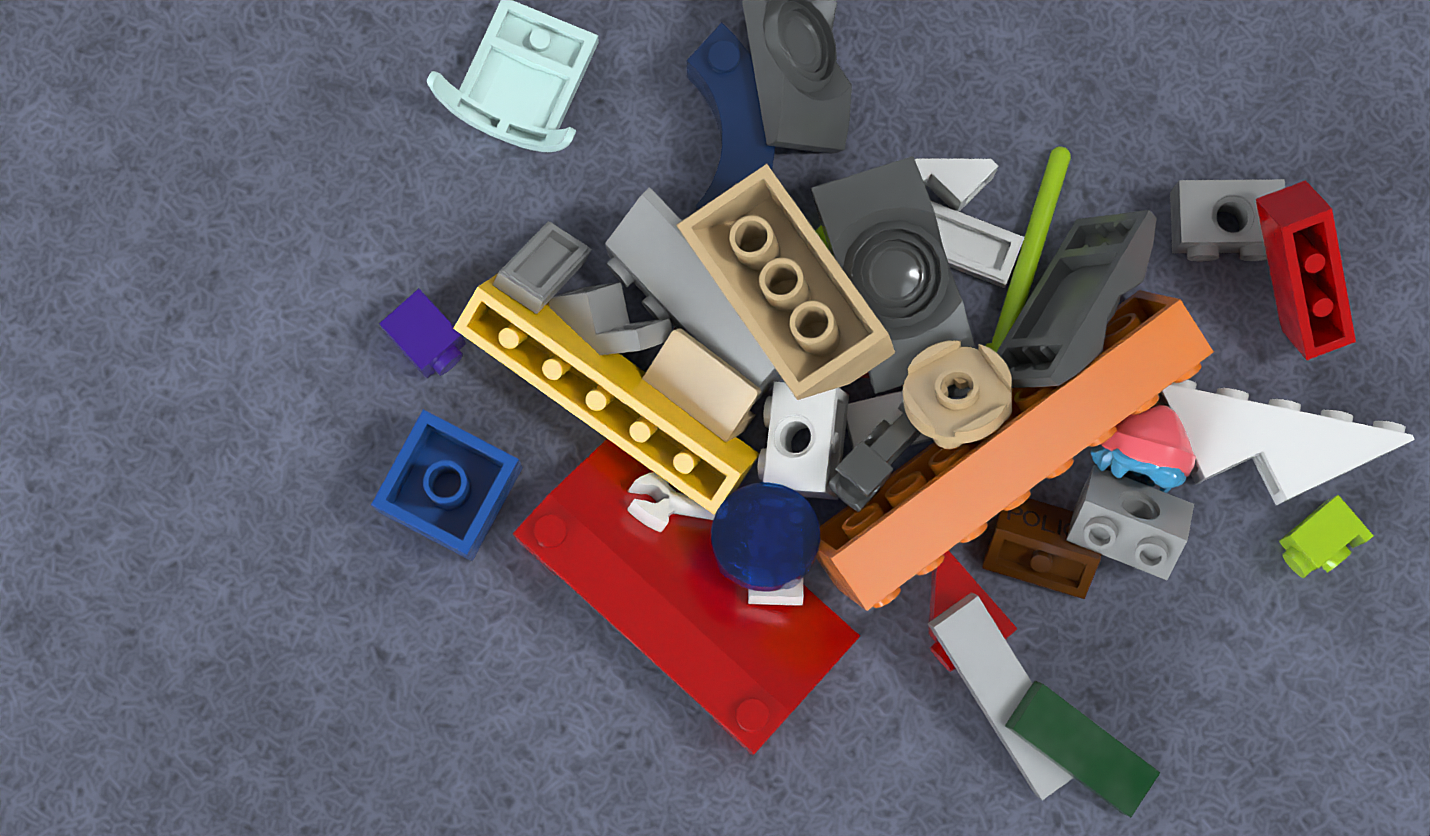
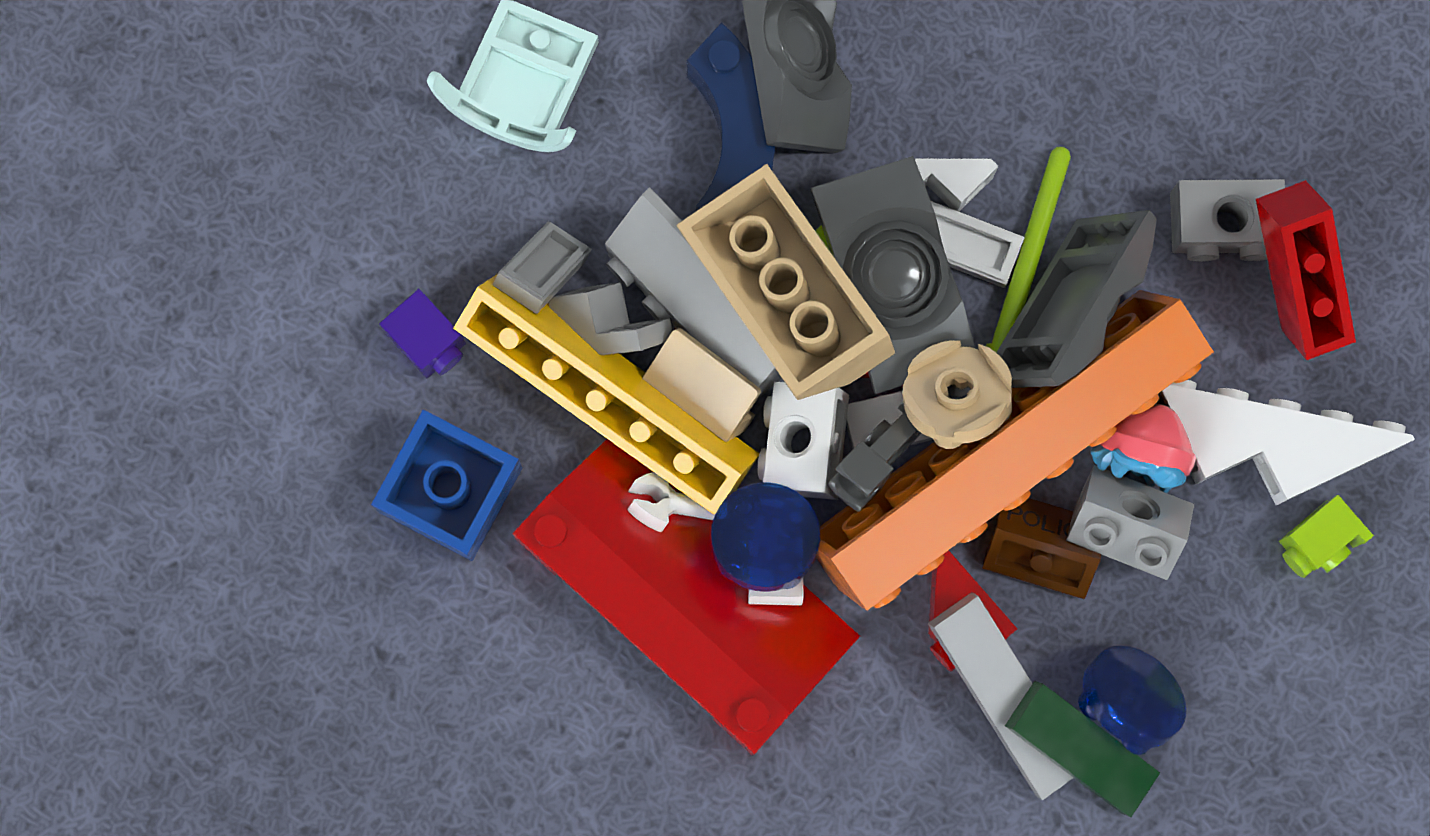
none -> clear blue tile [1078,646,1187,755]

